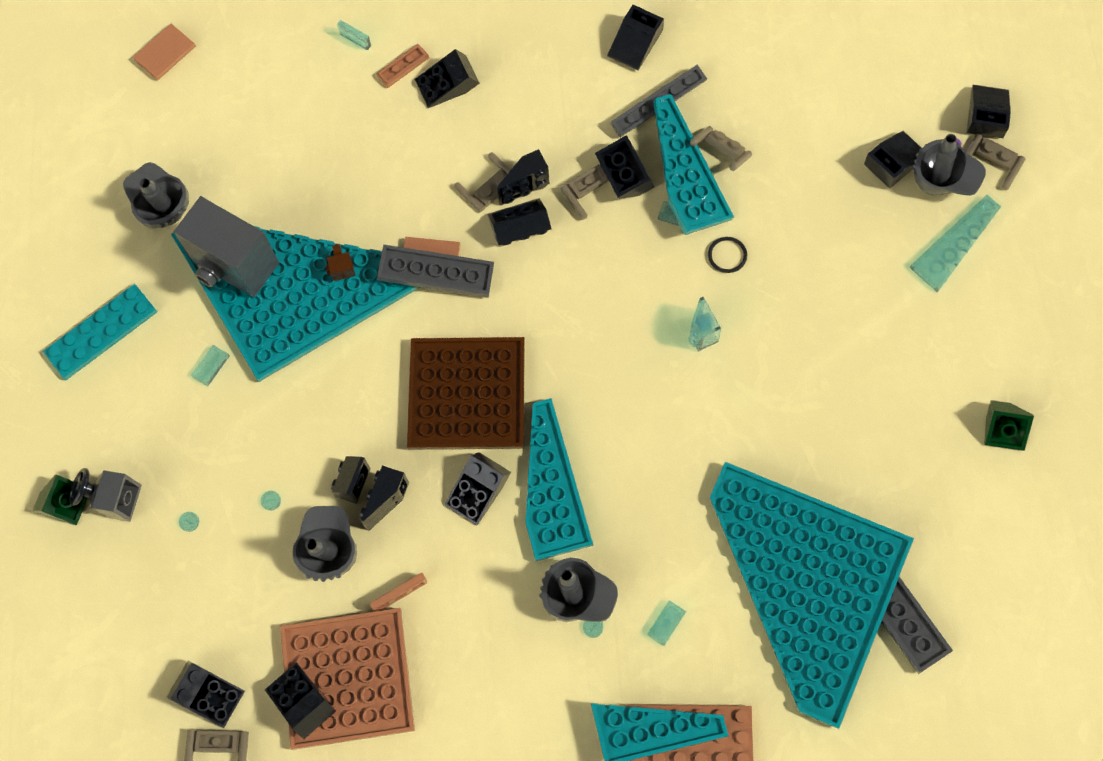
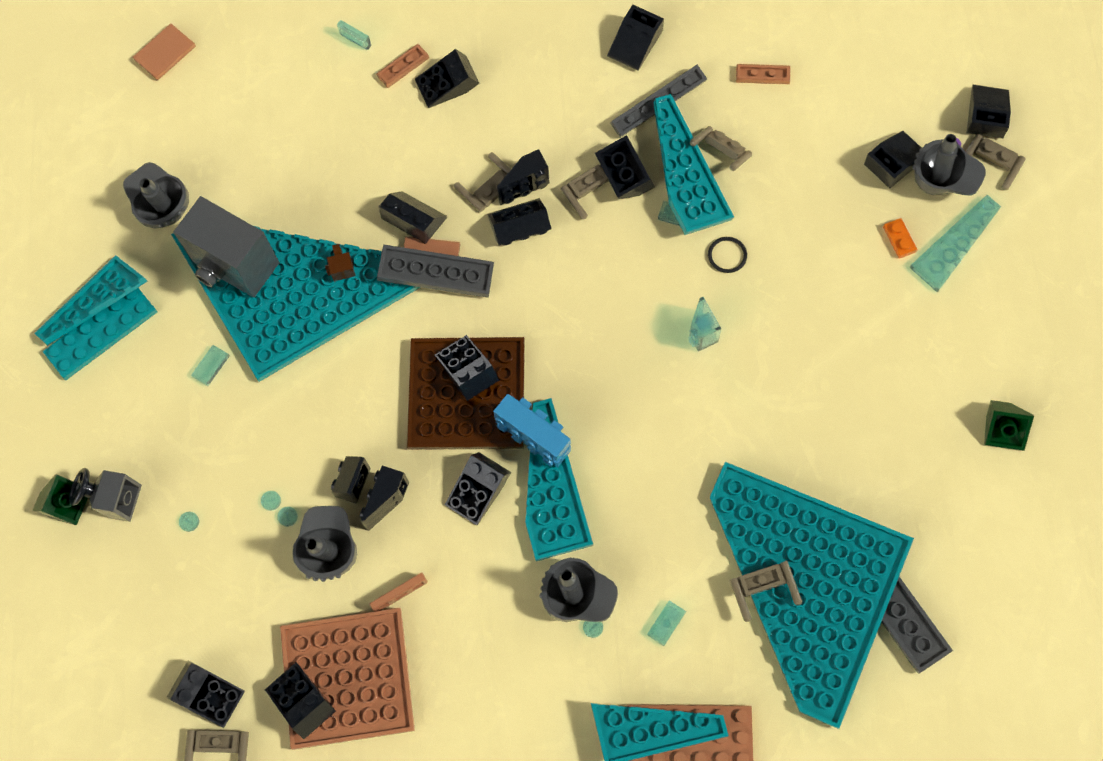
none -> teal wing [34,255,148,346]
none -> clear light blue piece [277,507,298,527]
none -> black slope [379,191,447,244]
none -> black slope [435,335,499,401]
none -> dark azure piece [493,394,571,468]
none -> dark tan plate [730,561,802,622]
none -> nougat tile [736,64,790,84]
none -> orange plate [883,218,918,259]

